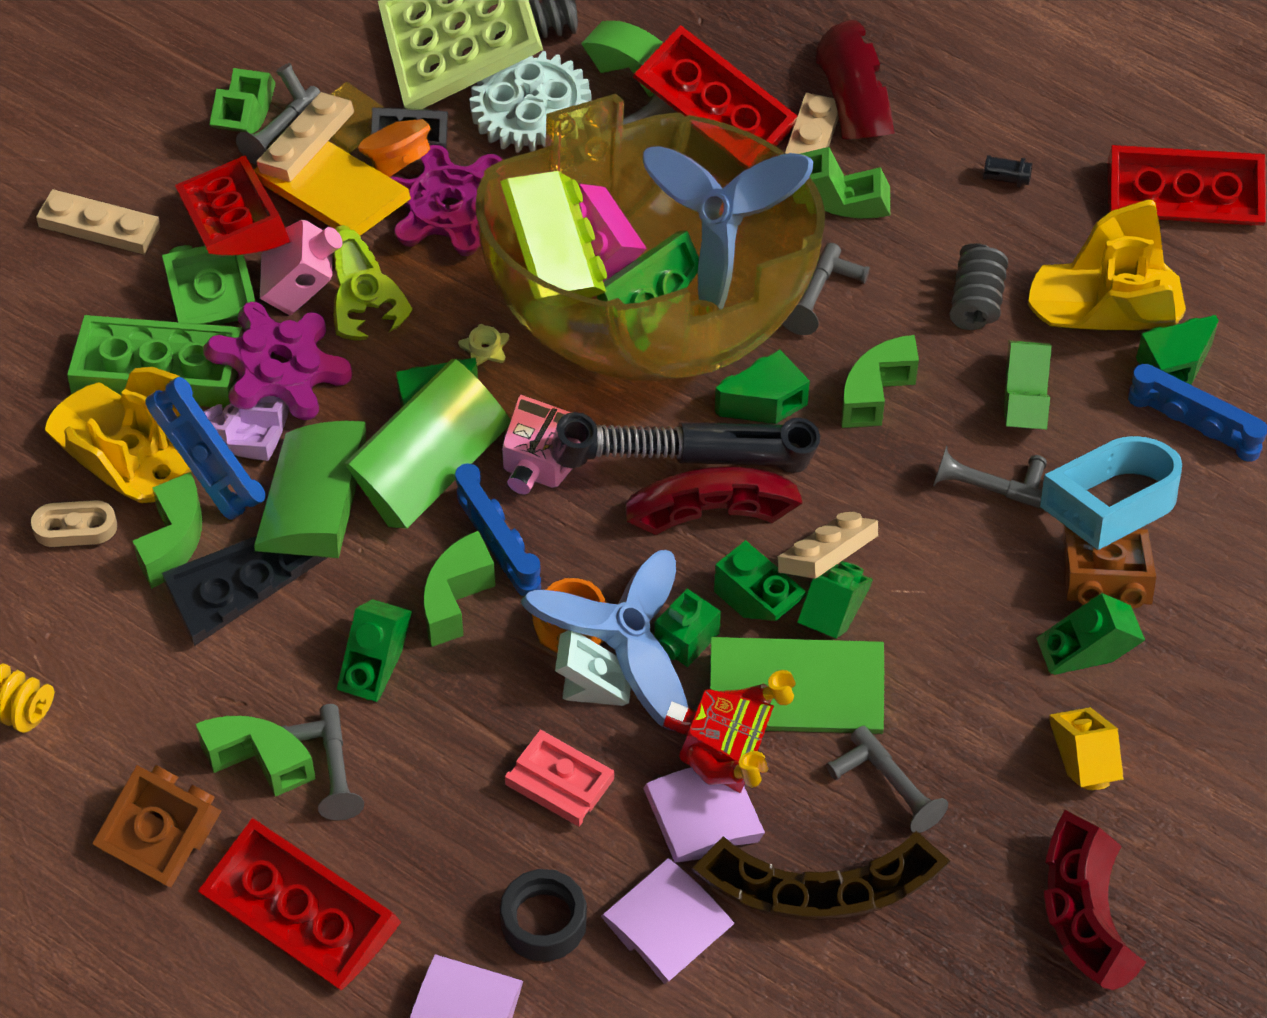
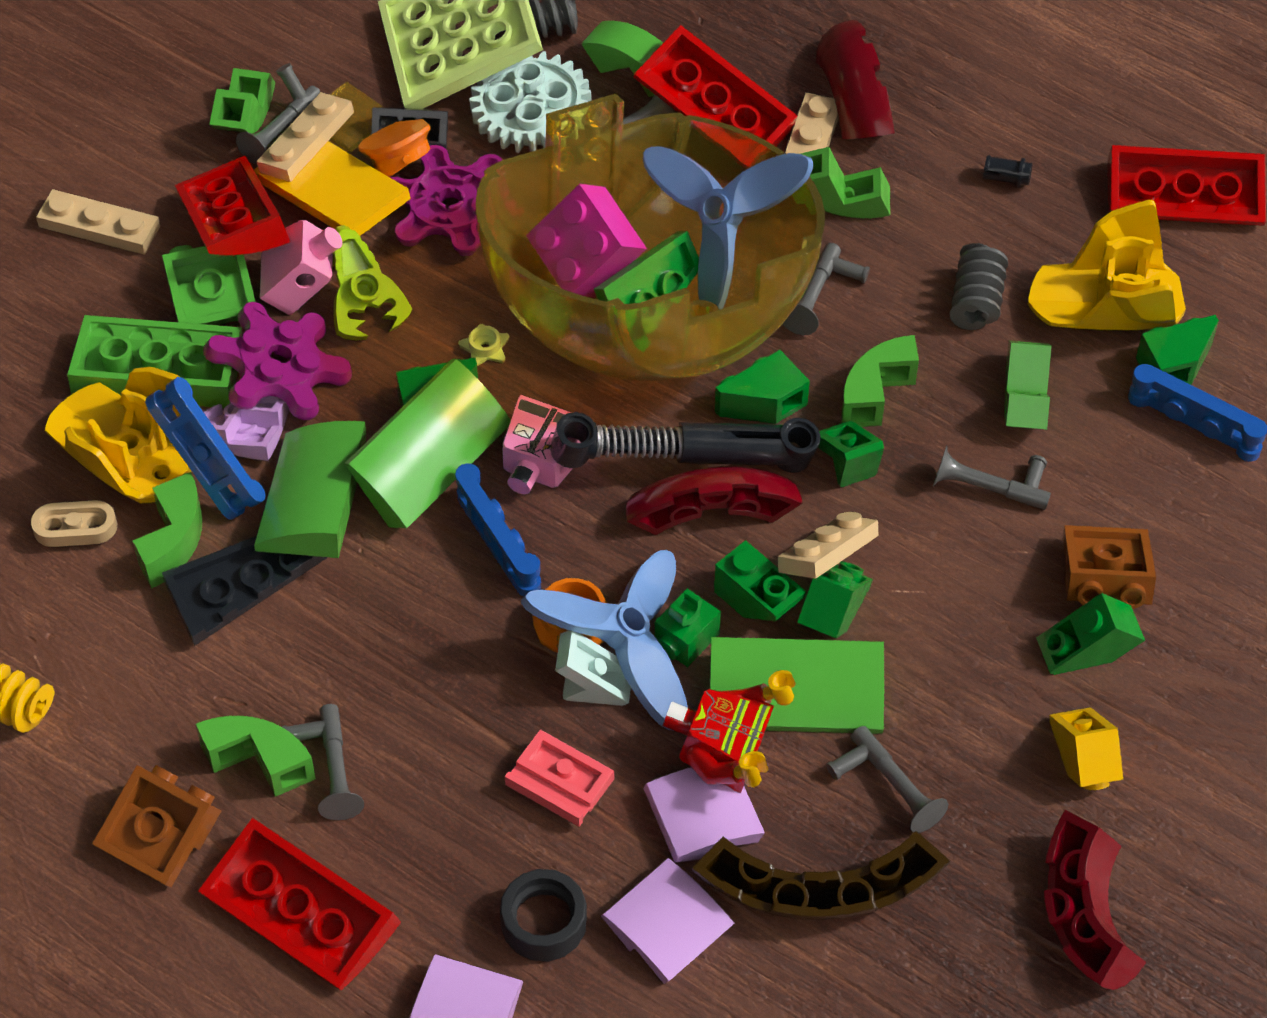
green slope [337,599,412,702] -> none
bright green brick [424,531,495,647] -> none
slope [500,171,607,309] -> none
medium azure window [1040,436,1182,550] -> none
none -> green slope [818,420,884,487]

